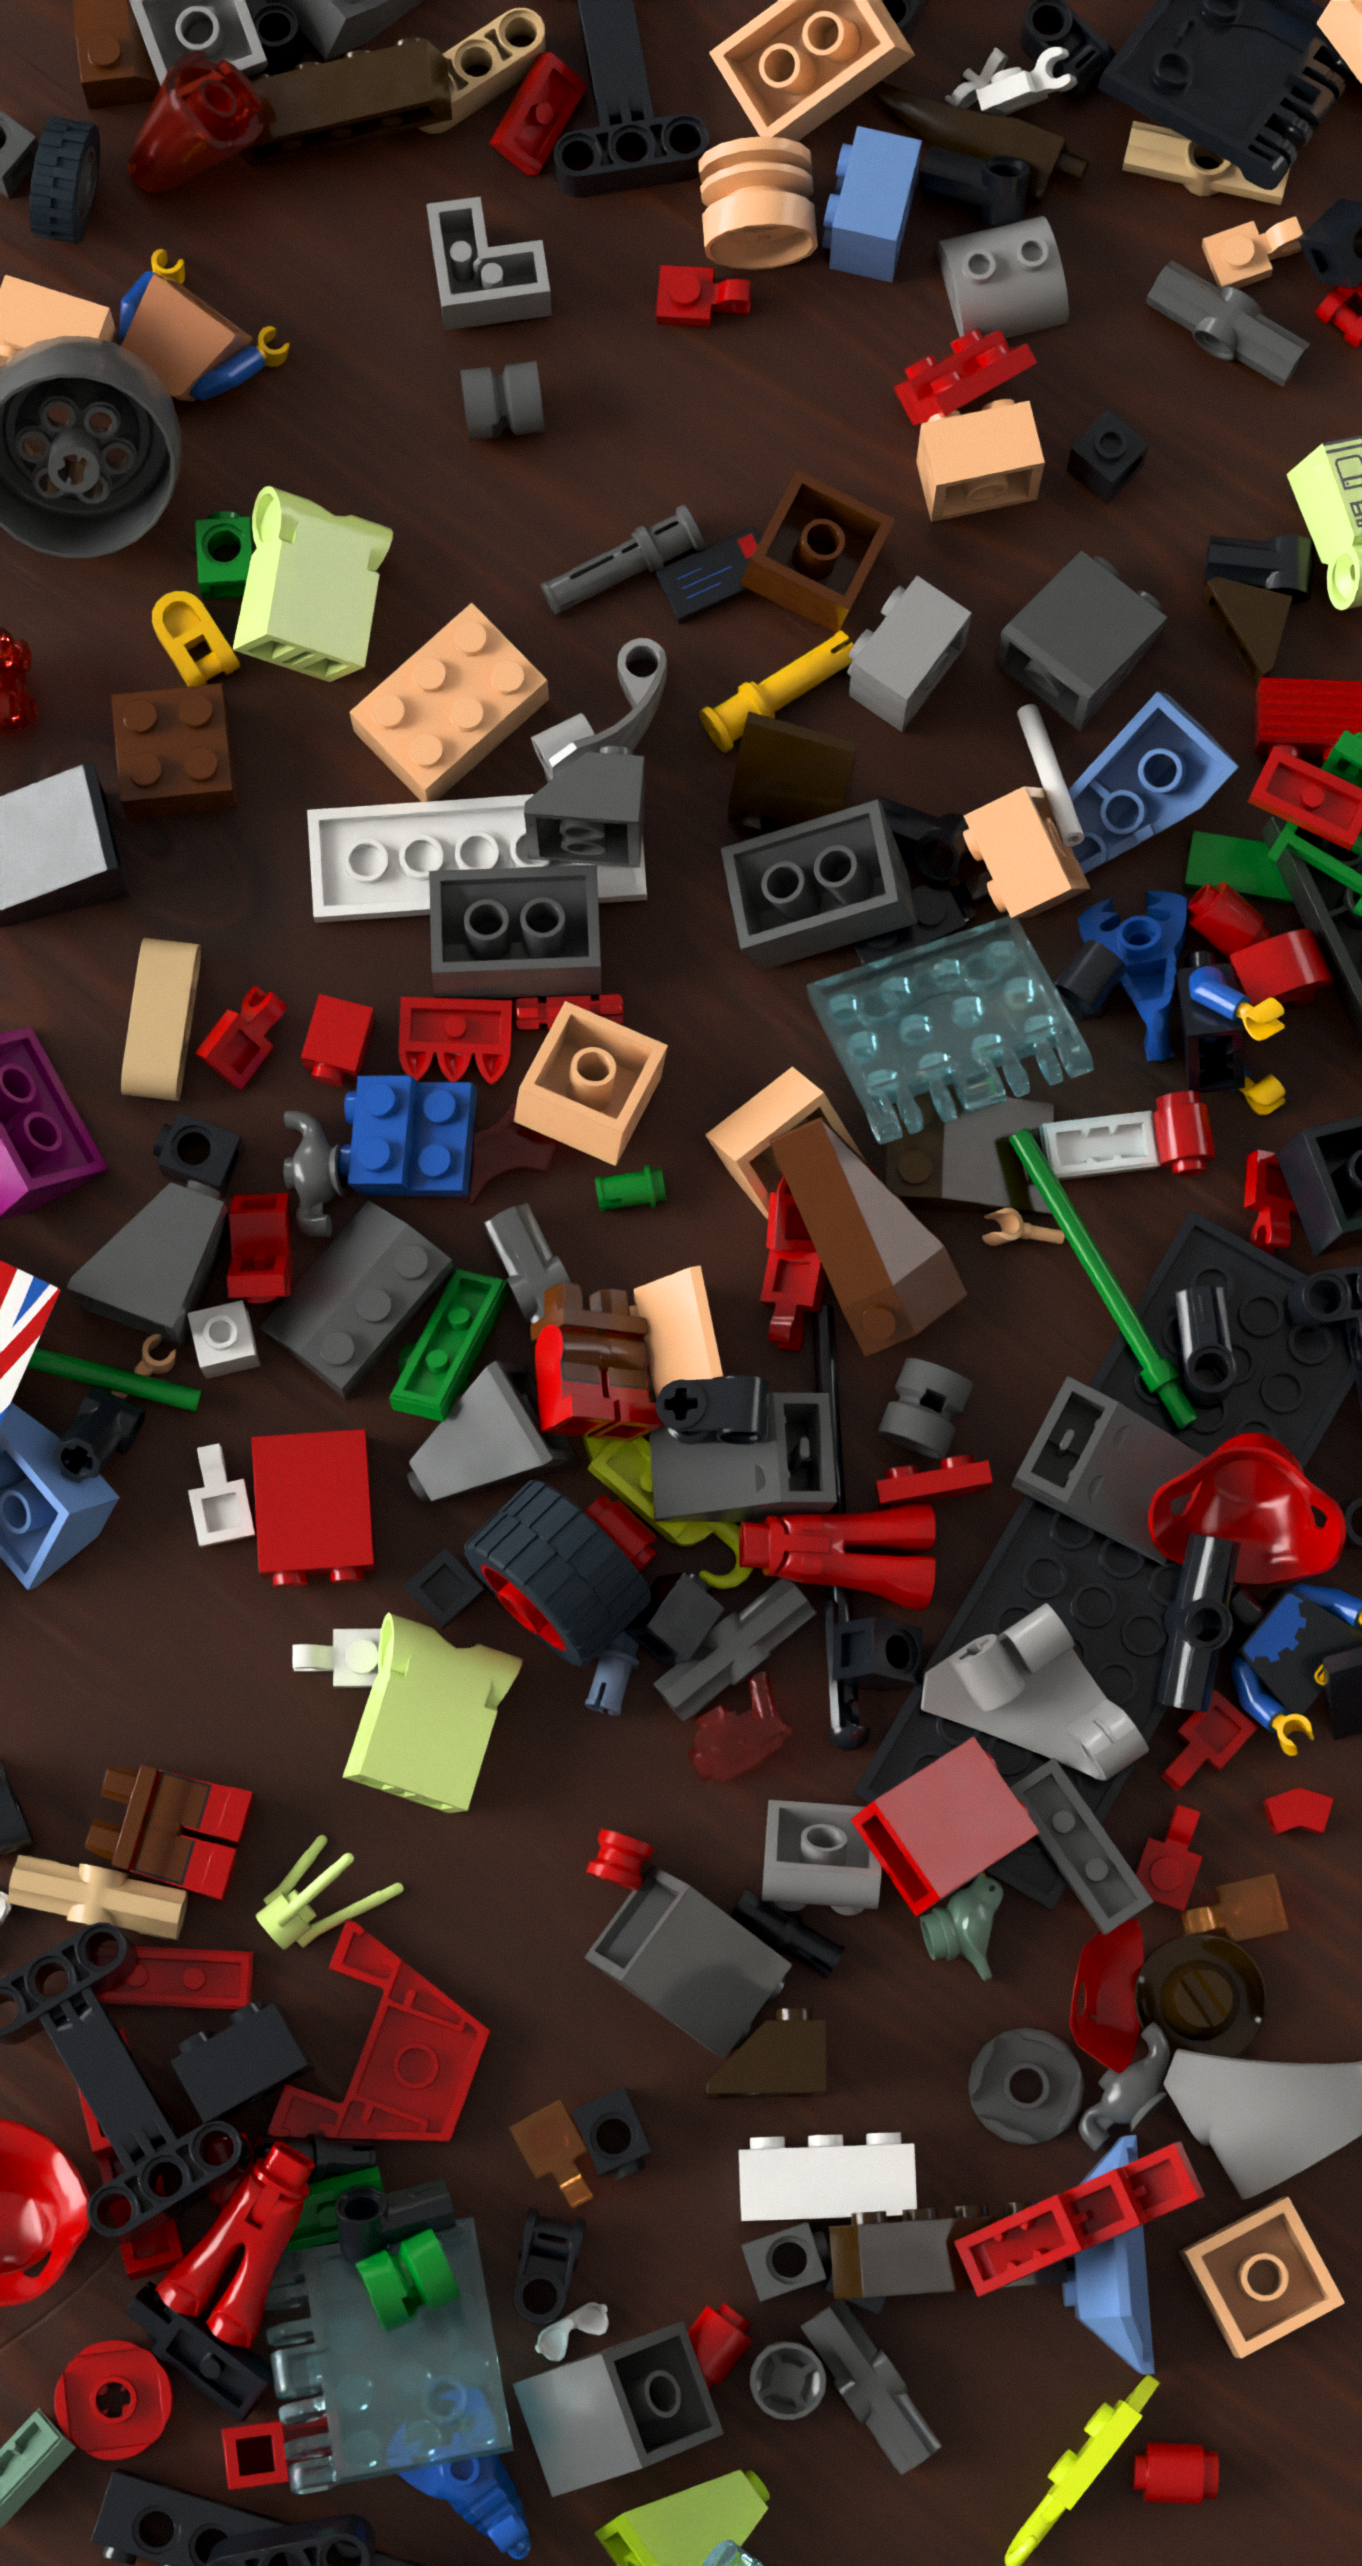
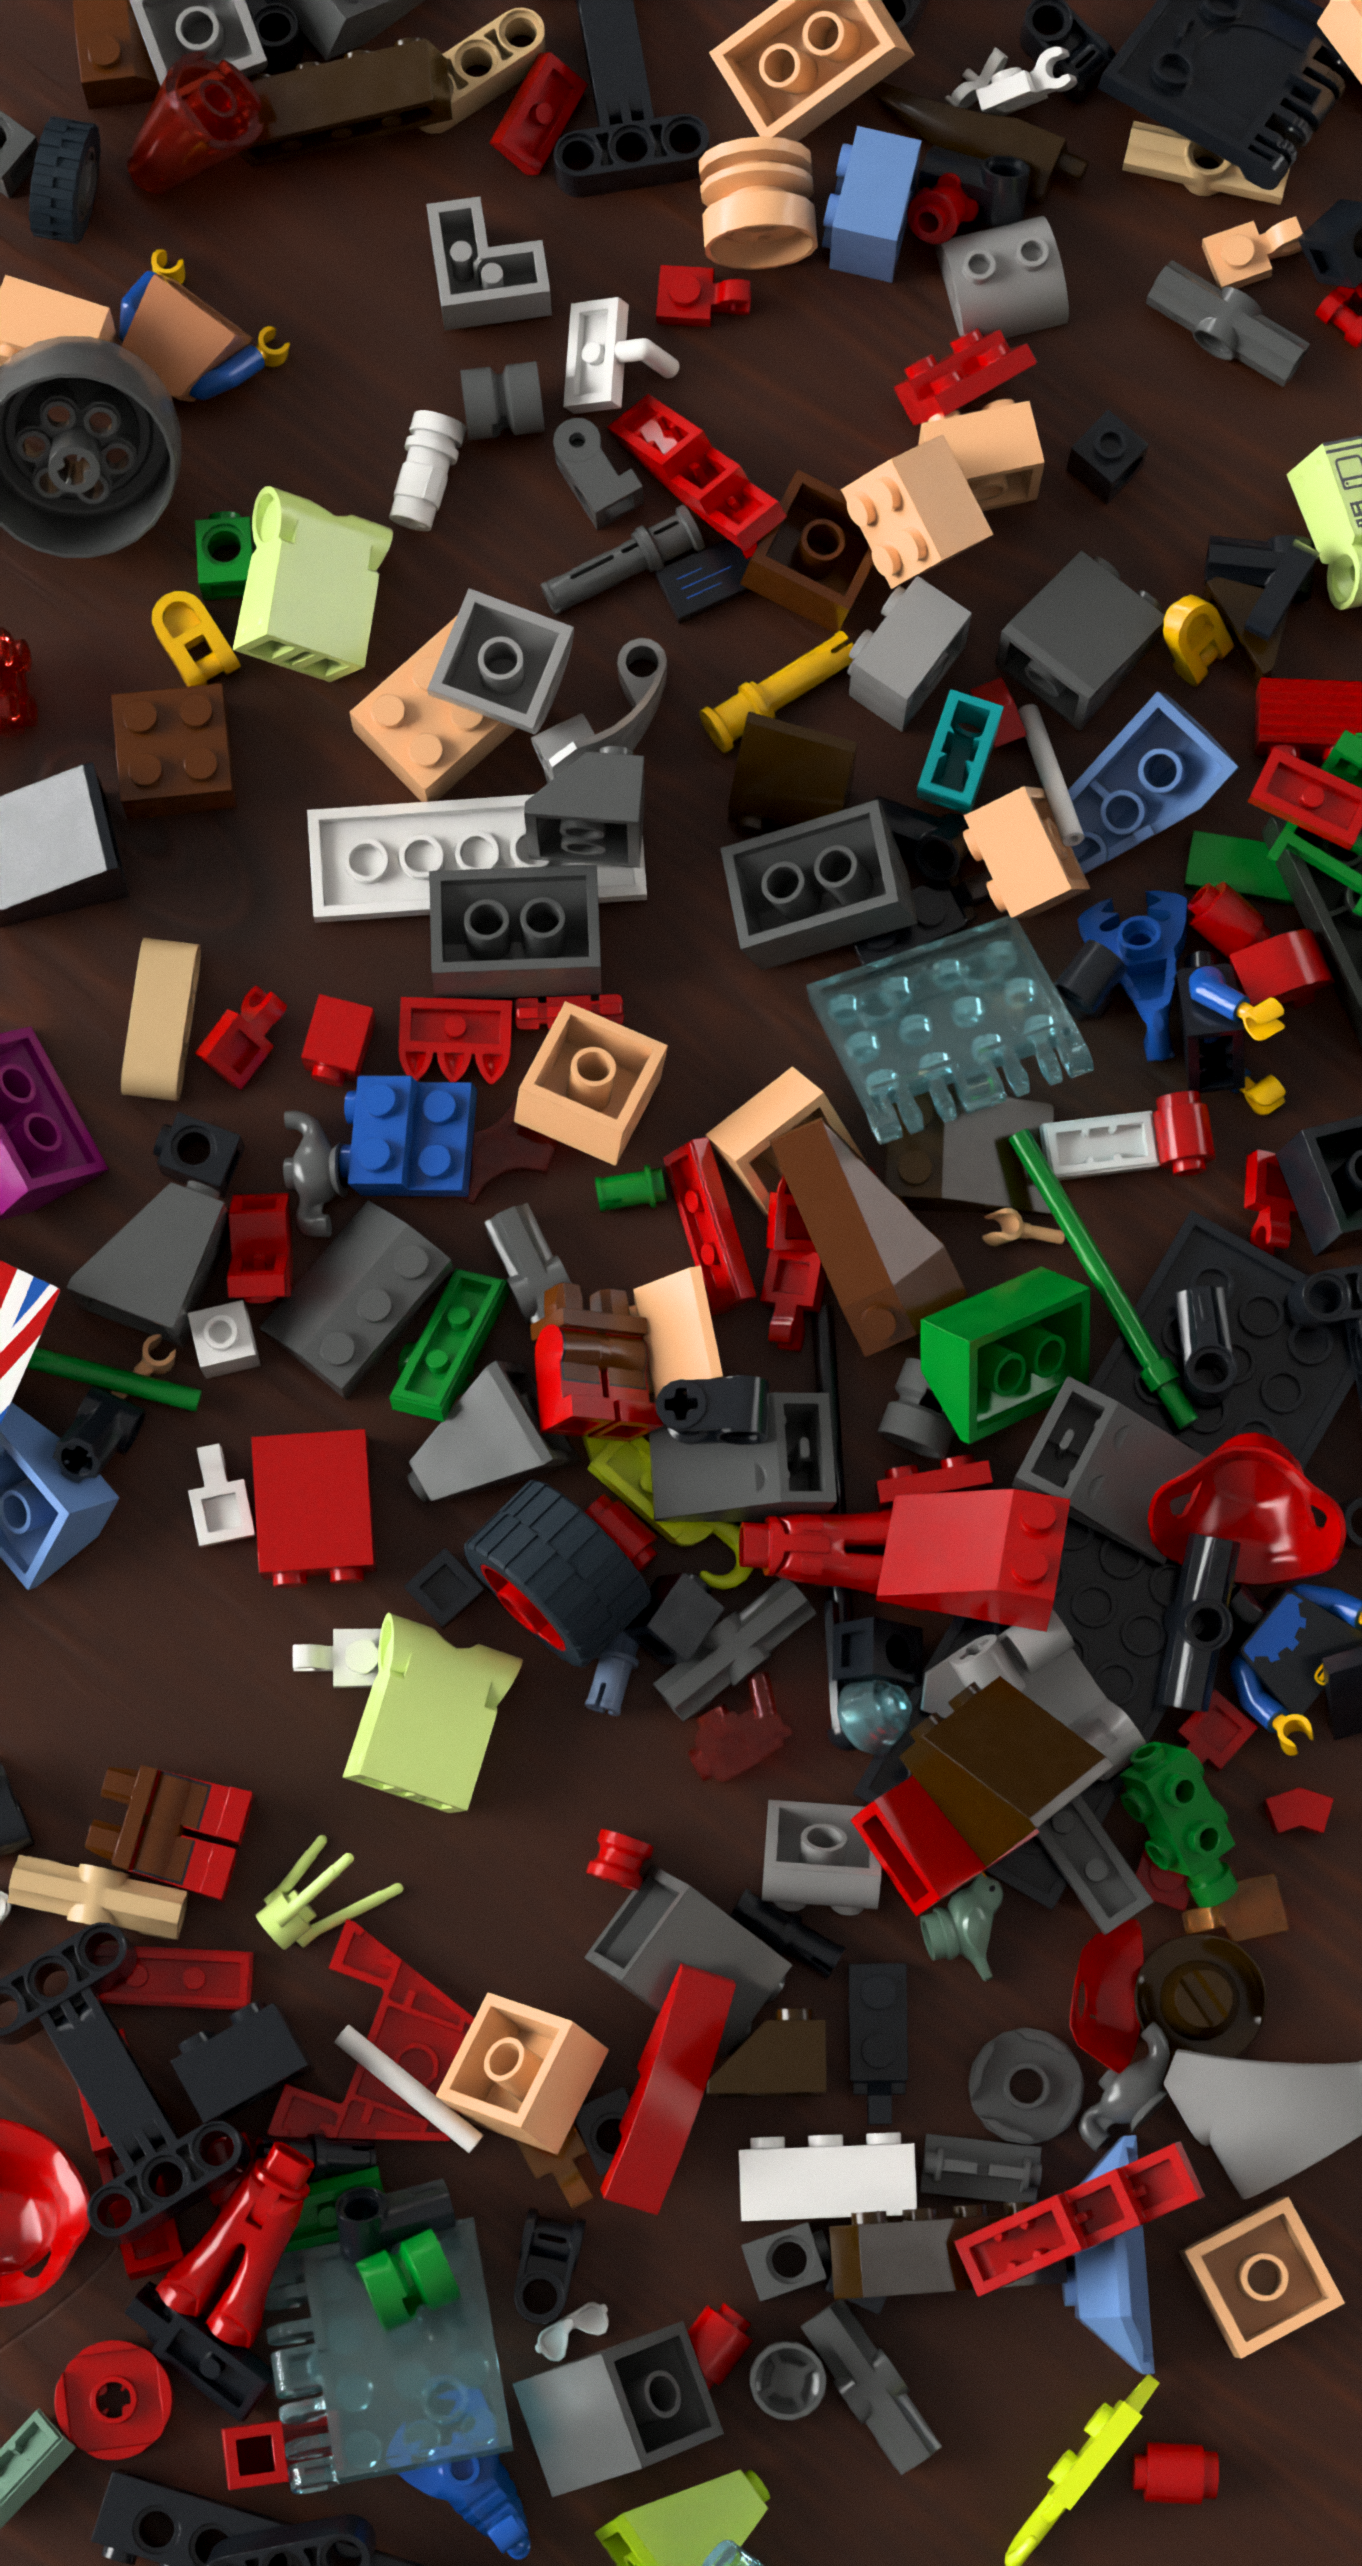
none -> white piece [334,2025,484,2153]
none -> white axle [389,410,466,531]
none -> light grey brick [427,588,574,734]
none -> light nougat brick [435,1992,609,2155]
none -> dark grey leg [553,418,644,531]
none -> white plate [563,297,679,414]
none -> red slope [600,1963,736,2215]
none -> red slope [607,394,787,551]
none -> red tile [663,1137,757,1316]
none -> clear light blue cone [837,1680,912,1756]
none -> light nougat brick [841,434,994,589]
none -> black hinge [848,1963,908,2126]
none -> red slope [876,1489,1071,1632]
none -> dark brown slope [899,1676,1113,1867]
none -> red brick [907,172,979,244]
none -> teal torso [917,689,1004,814]
none -> dark grey hinge [920,2134,1042,2203]
none -> green slope [921,1266,1090,1444]
none -> red piece [970,677,1027,748]
none -> green brick [1120,1742,1238,1908]
none -> yellow plate [1163,595,1234,687]
none -> black beam [1244,539,1320,642]

